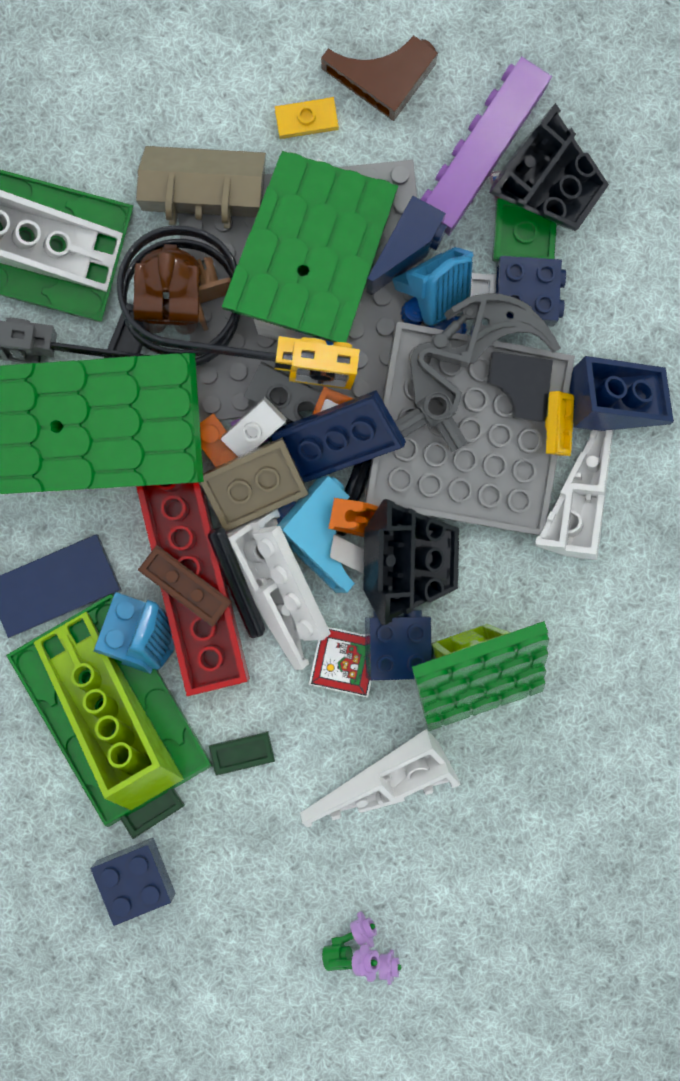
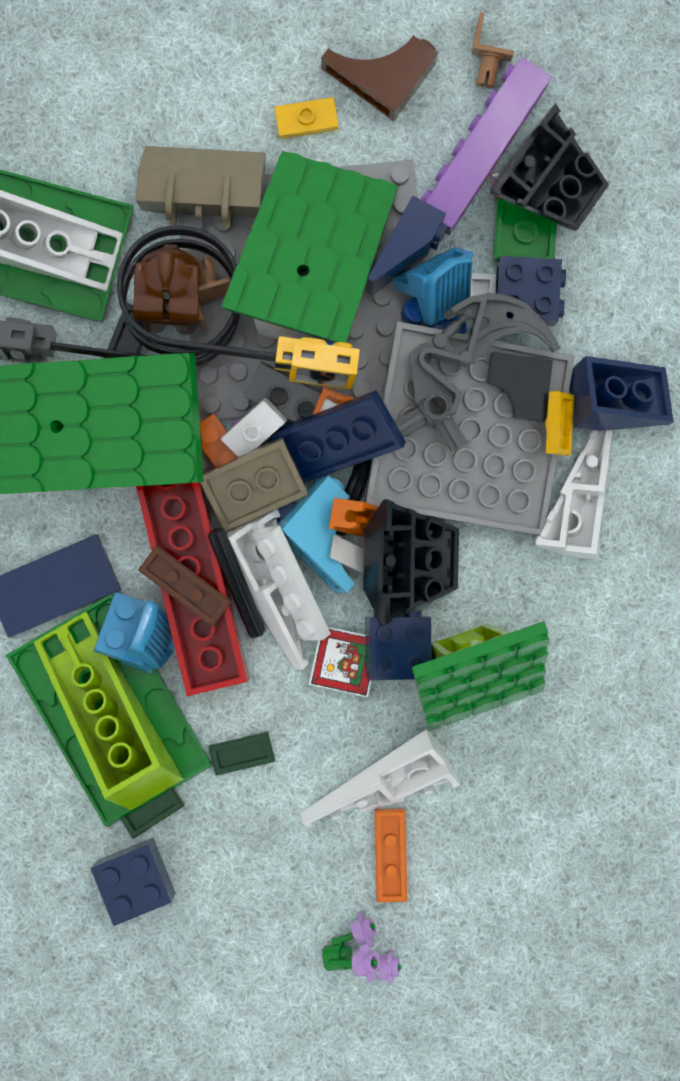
none -> orange tile [375,808,407,903]
none -> medium nougat bracket [471,12,514,89]

